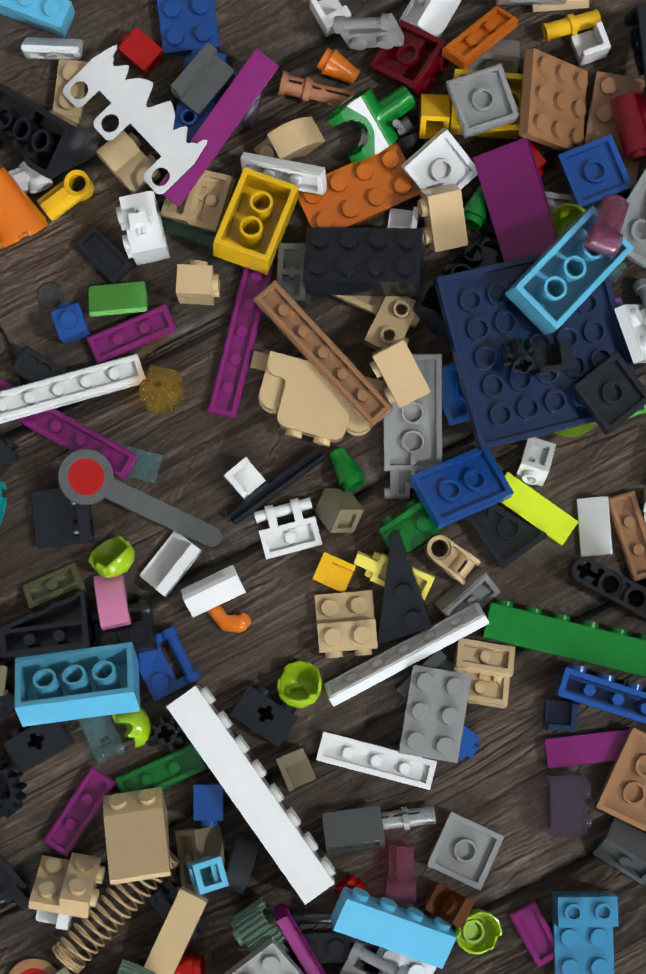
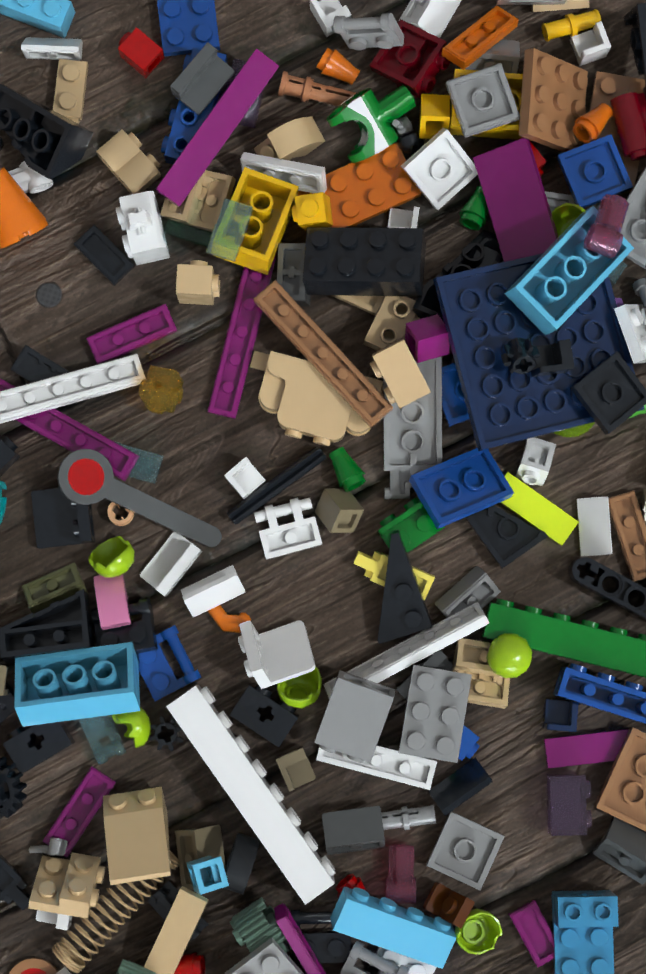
yellow piece [37,170,94,222] -> none
blue brick [51,301,91,345] -> none
white piece [63,45,208,194] -> none
bright green slope [88,281,148,317] -> none
green tile [115,743,207,793] -> none
blue brick [193,783,224,826] -> none
yellow panel [312,552,356,593] -> none
tan plate [314,590,378,659] -> none
tan brick [417,183,468,252] -> none
tan piece [424,535,481,586] -> none
none -> light grey hand [29,837,68,856]
none -> light nougat bush [107,502,134,526]
none -> clear light blue slope [206,198,253,262]
none -> white bracket [238,620,316,689]
none -> yellow brick [291,192,333,230]
none -> light grey panel [314,670,395,763]
none -> magenta brick [405,314,450,363]
none -> black tile [428,757,493,816]
none -> lime hair [486,633,532,678]
none -> orange cone [573,103,613,143]

